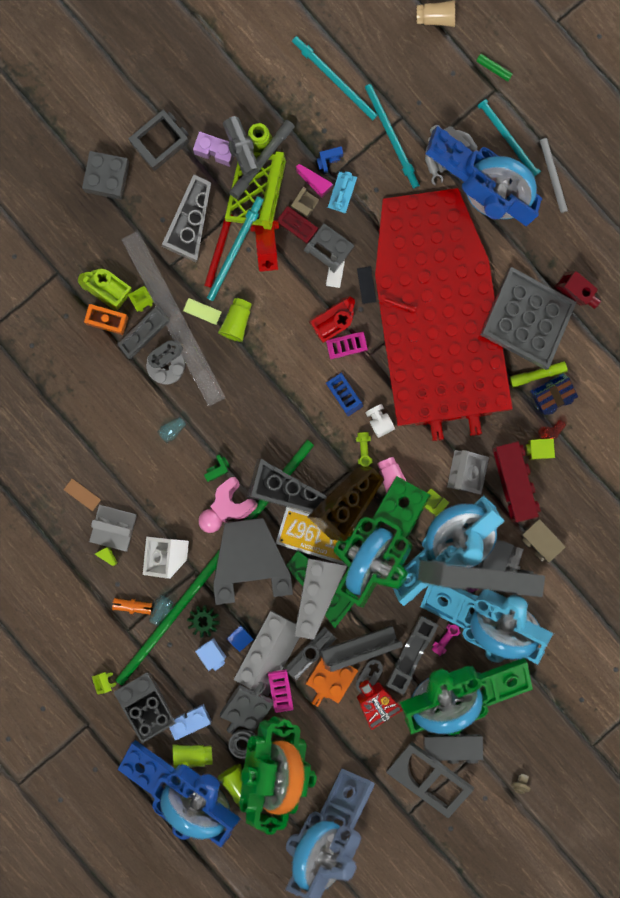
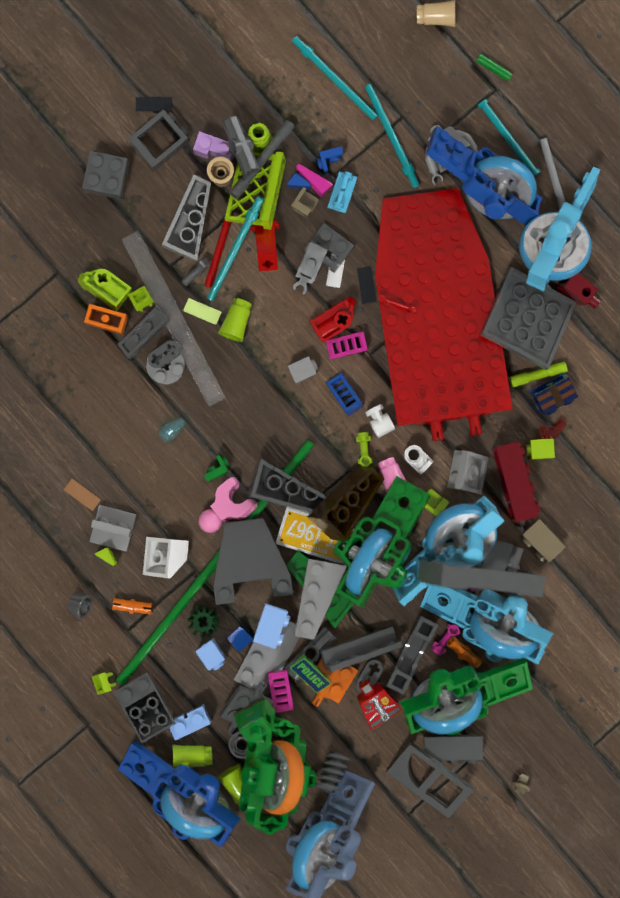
clear light blue cone [149,596,174,626] -> none
dark red plate [277,206,318,244] -> none
none -> dark grey piece [67,593,92,619]
none -> black sticker [136,97,172,111]
none -> dark grey bar [182,257,211,286]
none -> tan plant [207,157,234,187]
none -> green torso [234,697,275,743]
none -> light blue piece [253,603,290,649]
none -> blue slope [287,173,311,190]
none -> light grey brick [288,356,318,385]
none -> slope [290,654,332,693]
none -> plate [293,241,329,295]
none -> dark grey piece [315,751,351,795]
none -> white piece [403,445,434,475]
none -> orange pin [446,636,482,669]
none -> piece [519,167,600,292]

